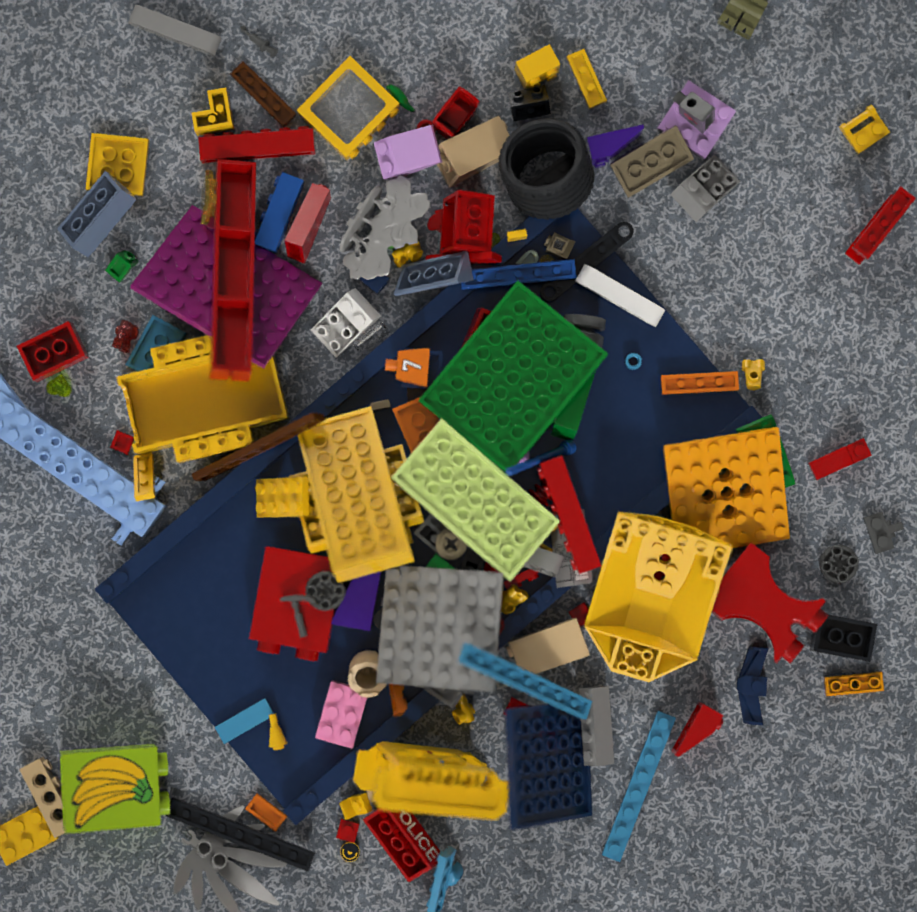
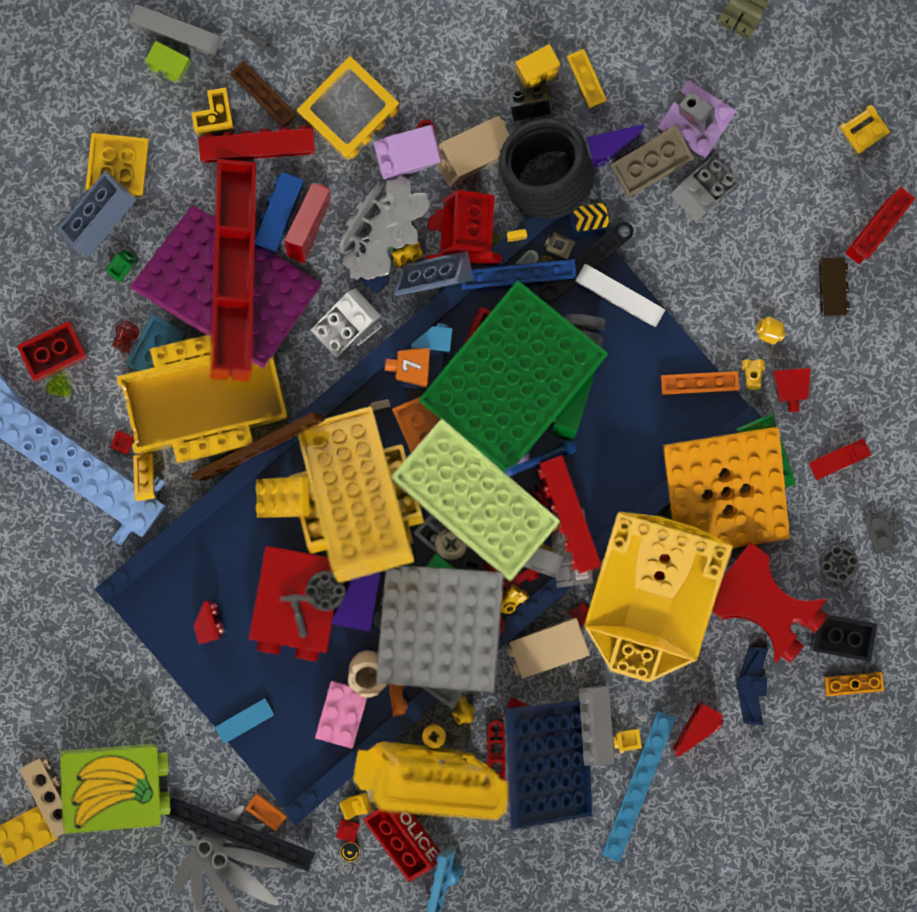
clear yellow tile [201,170,217,225] -> none
yellow cone [269,713,288,750] -> none
green bar [386,84,415,112] -> none
red piece [432,86,480,140] -> none
dark azure plate [458,643,592,720] -> none
dark azure axle [624,353,642,370] -> none
none -> lime piece [145,41,191,82]
none -> red slope [194,600,225,644]
none -> dark azure slope [411,324,452,355]
none -> yellow piece [422,722,446,748]
none -> red beam [487,720,505,780]
none -> piece [569,203,610,237]
none -> yellow bracket [613,729,642,753]
none -> yellow head [756,317,786,345]
none -> red torso [771,368,811,413]
none -> dark brown brick [819,258,850,318]

